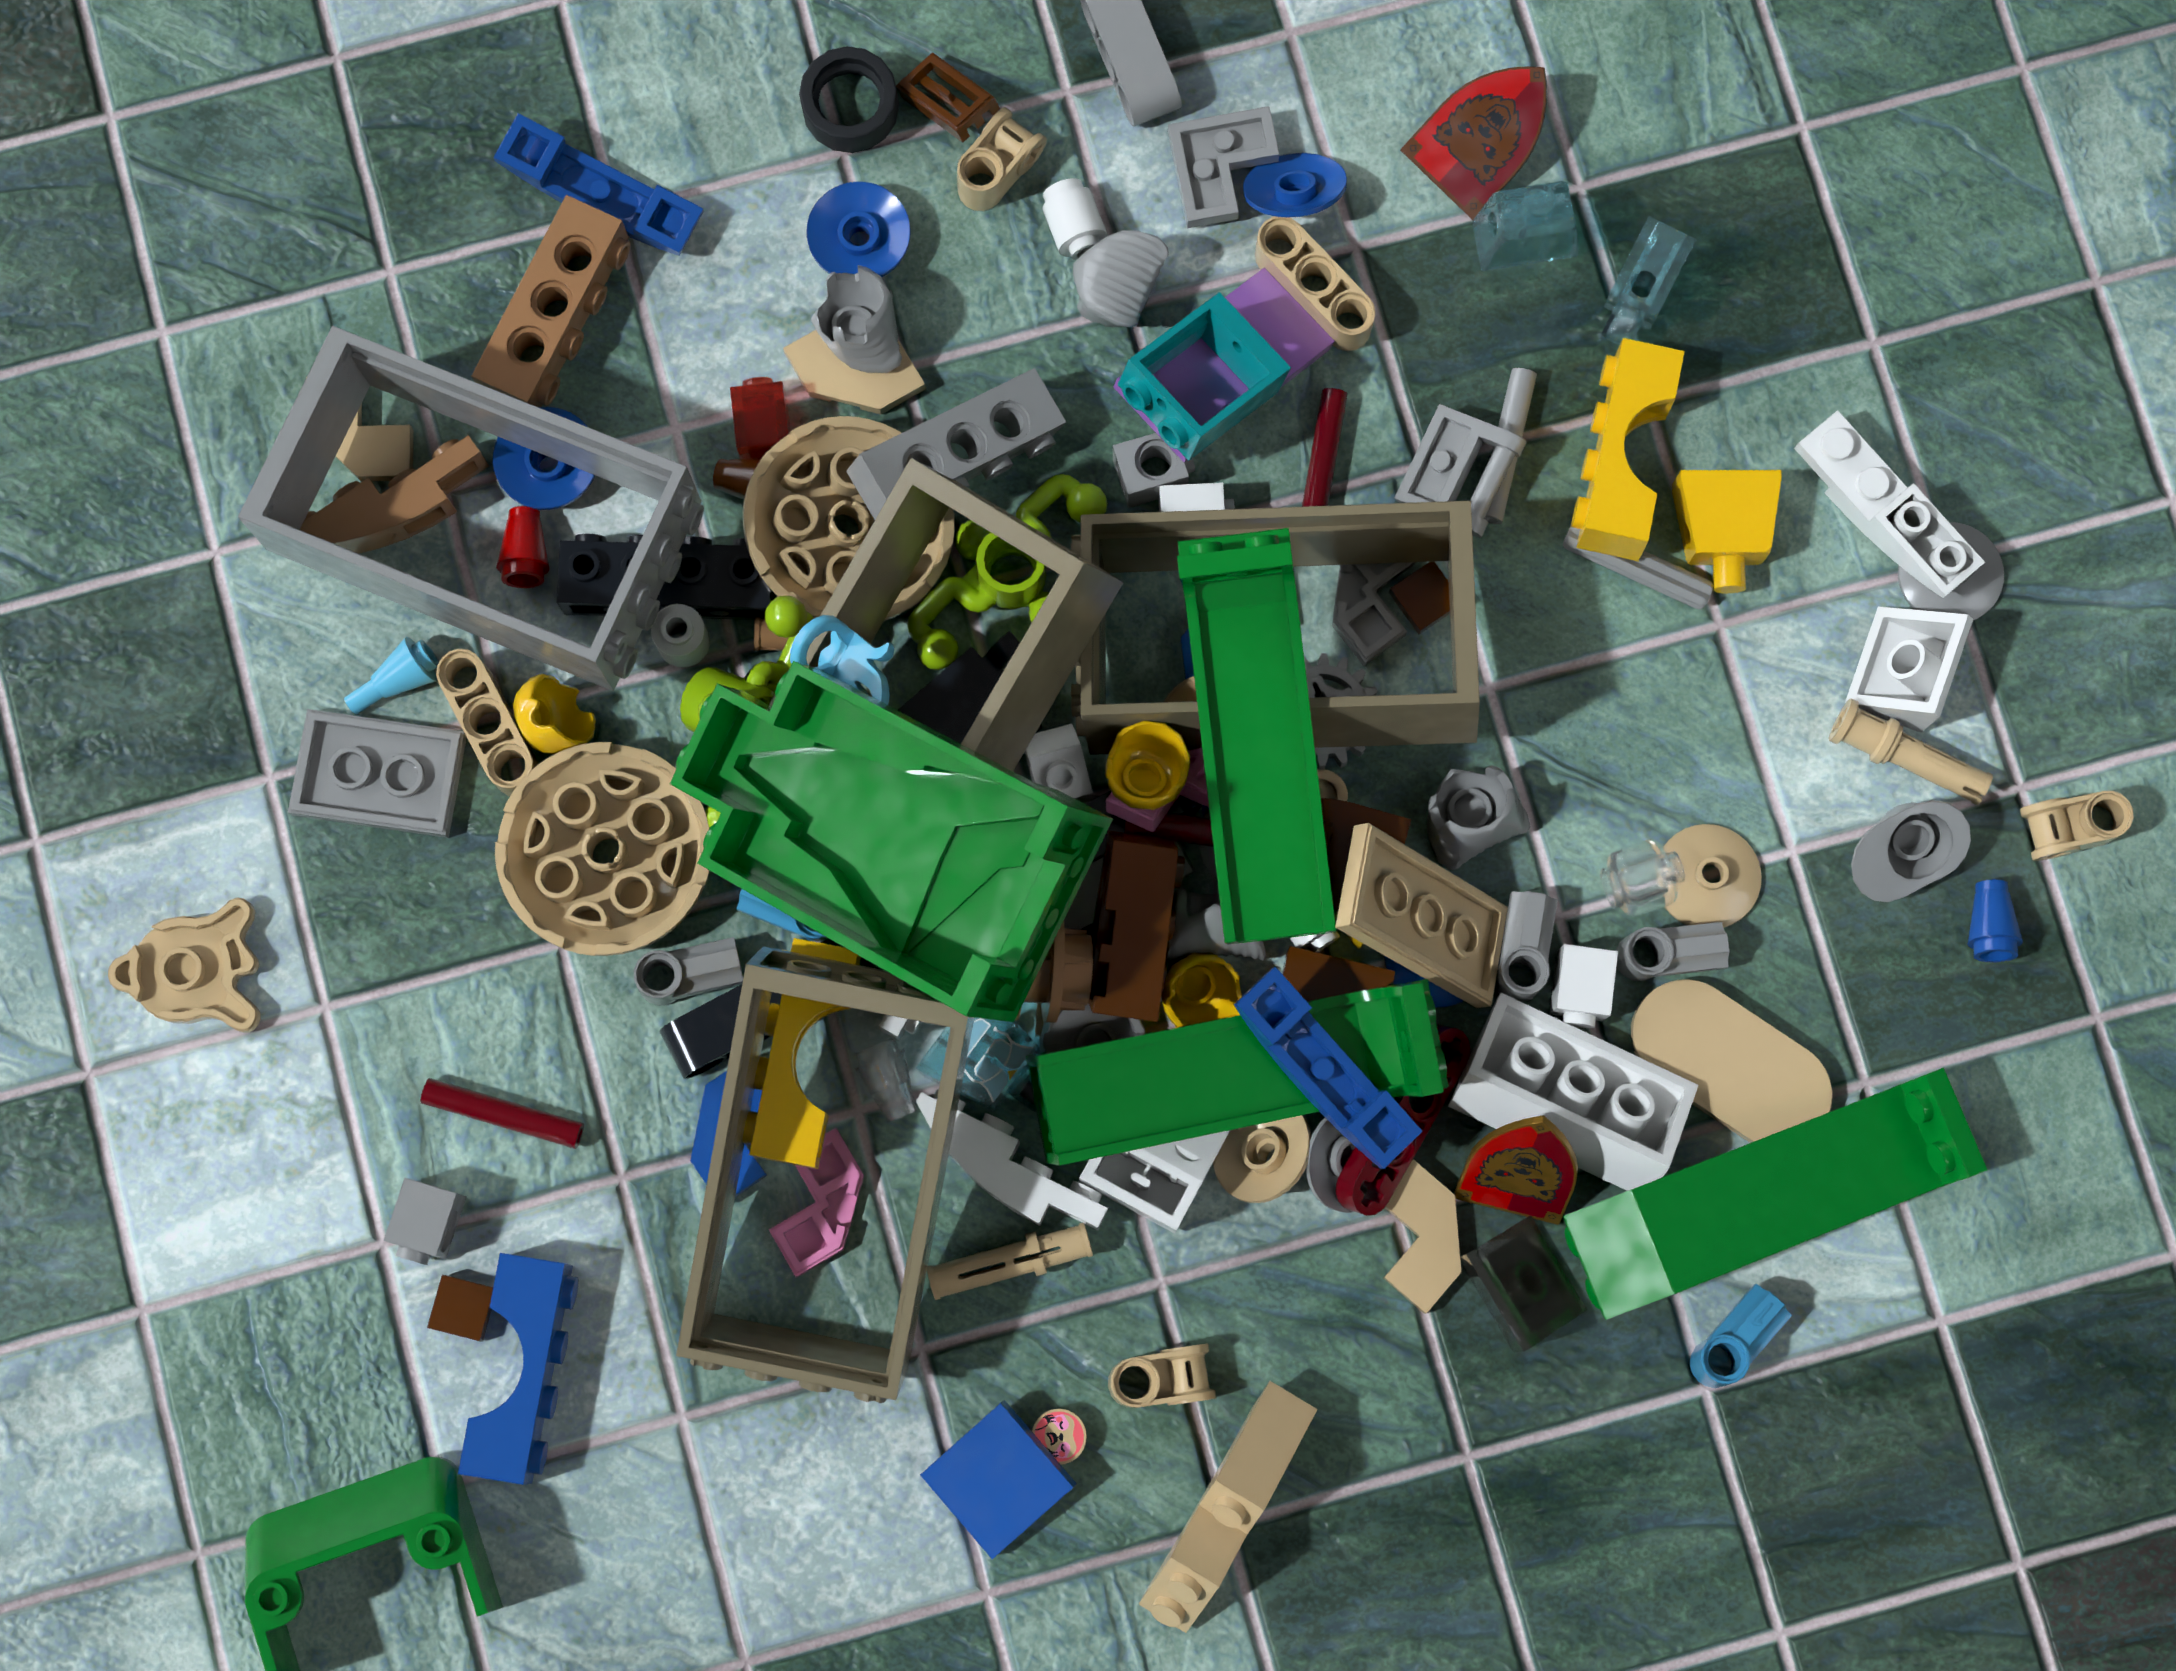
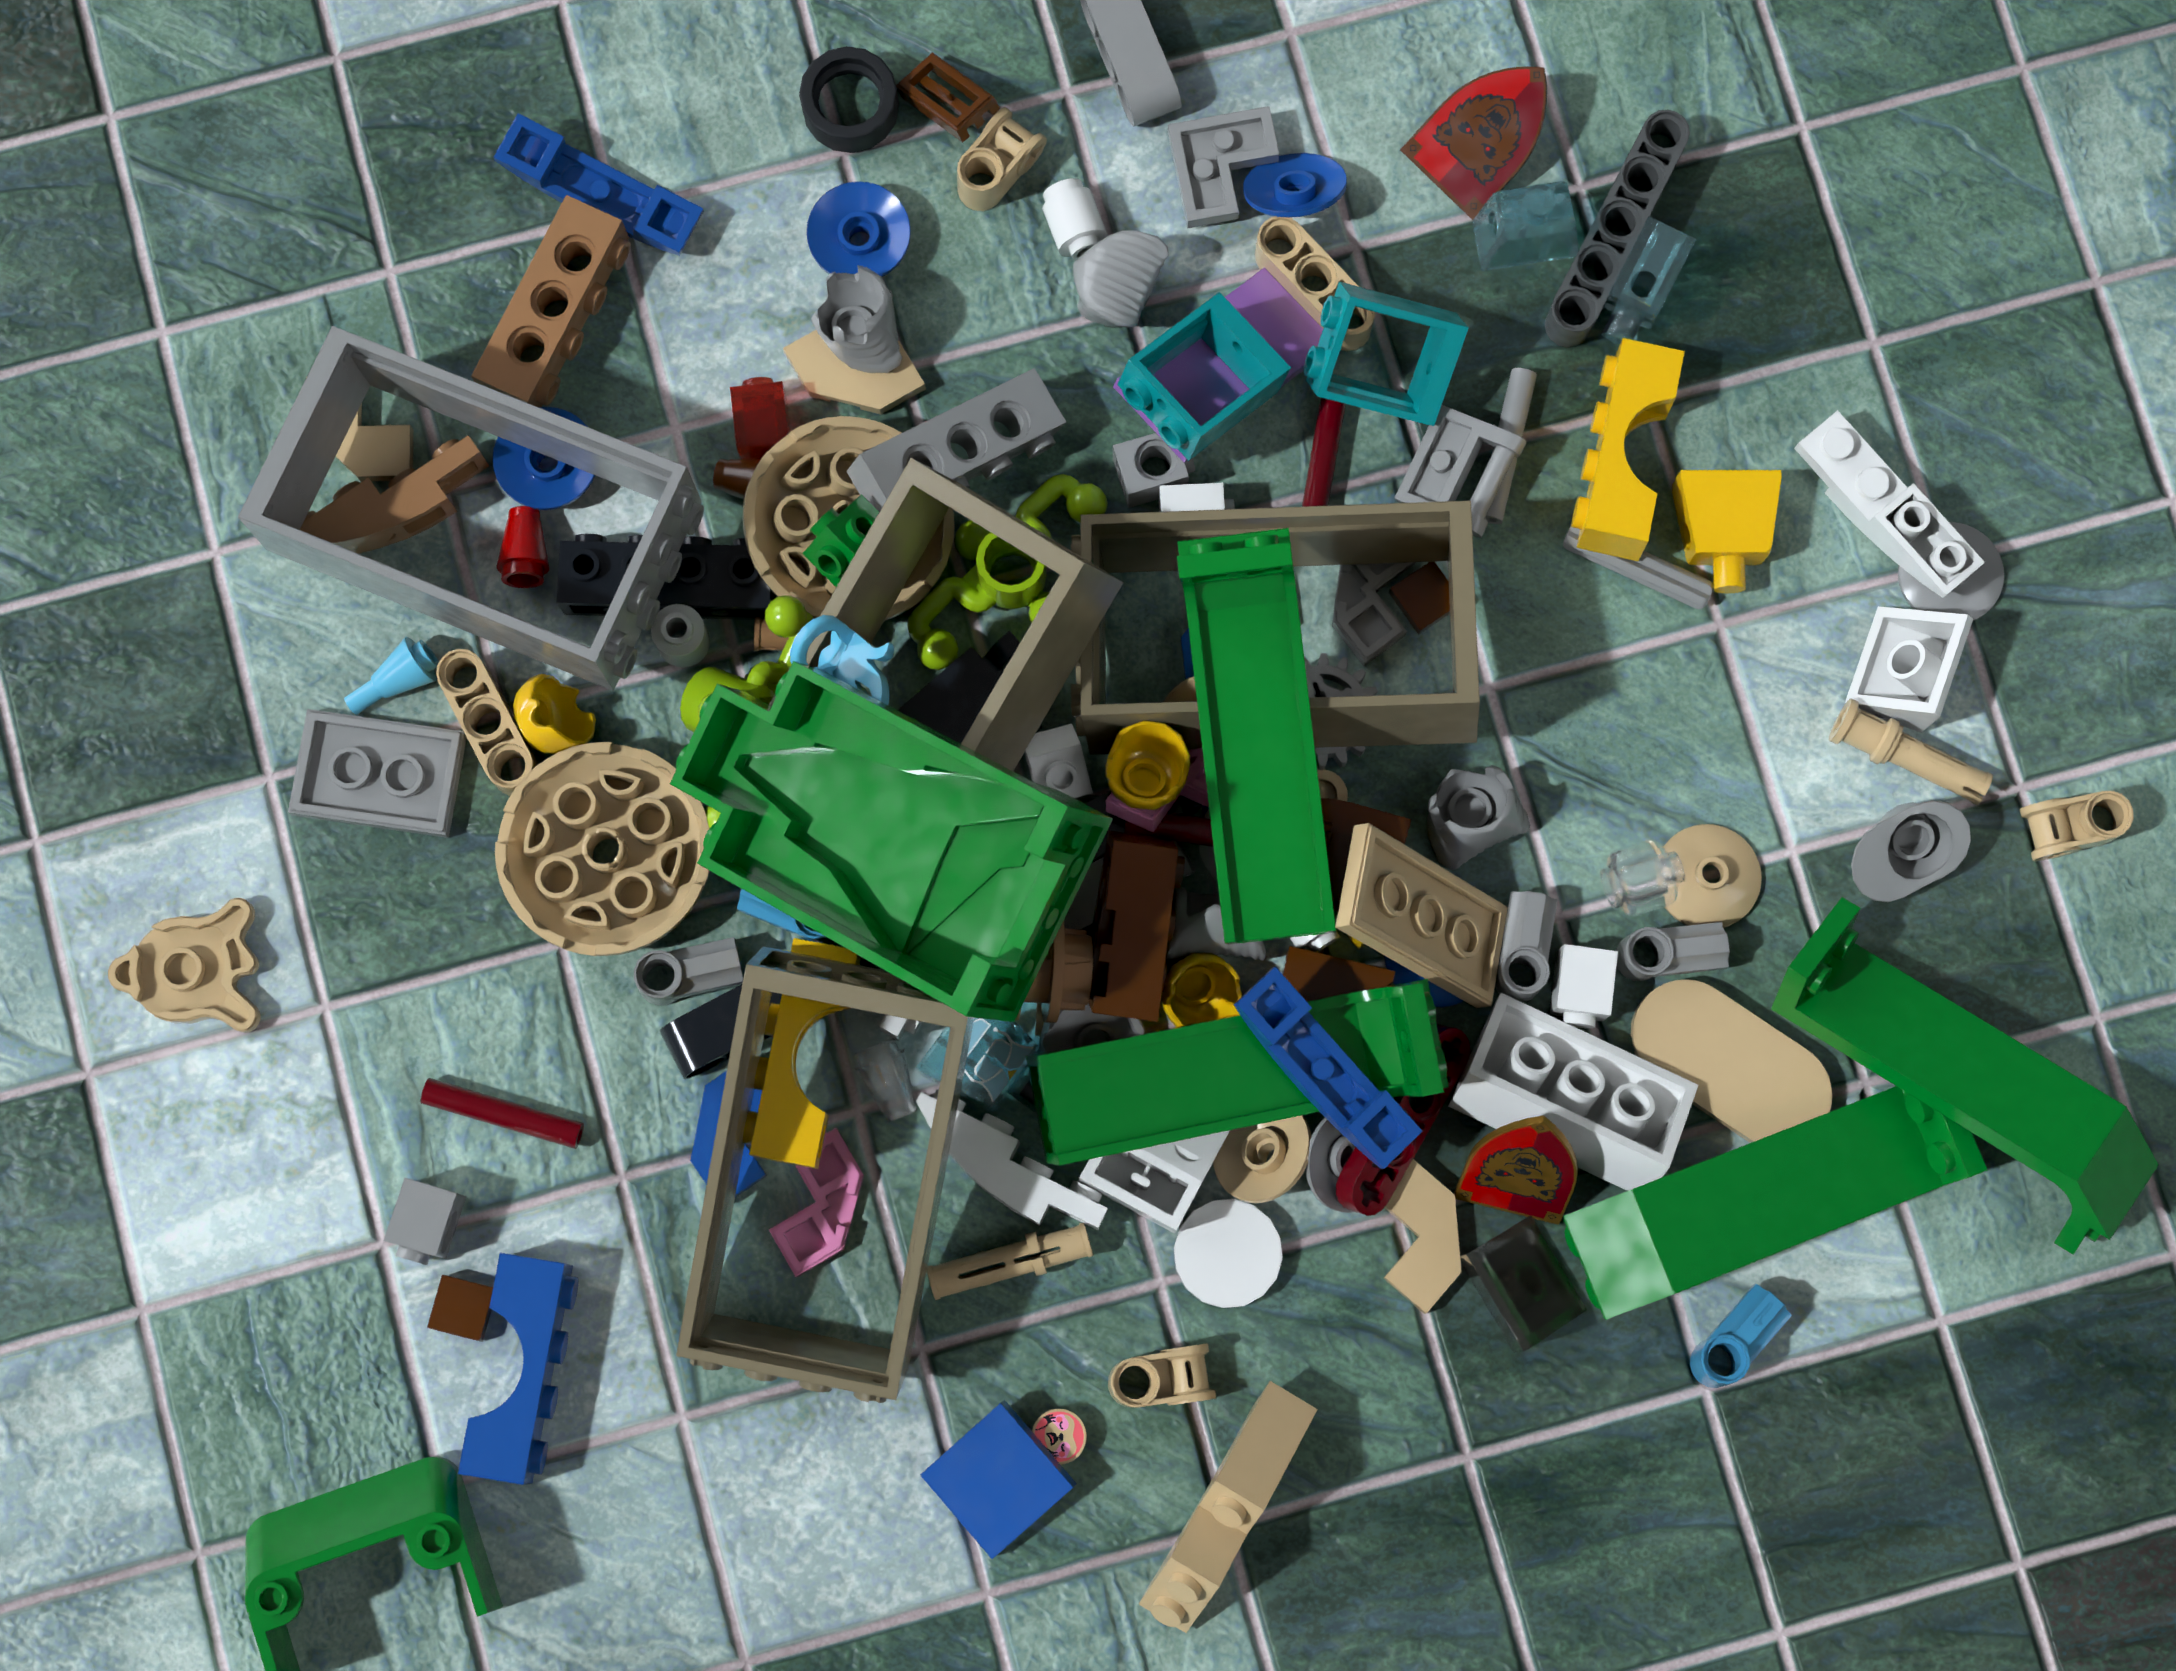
blue cone [1967,879,2023,962] -> none
none -> green brick [802,494,879,587]
none -> white tile [1174,1199,1282,1308]
none -> teal window [1304,281,1469,426]
none -> dark grey beam [1545,109,1690,348]
none -> green panel [1771,897,2159,1255]

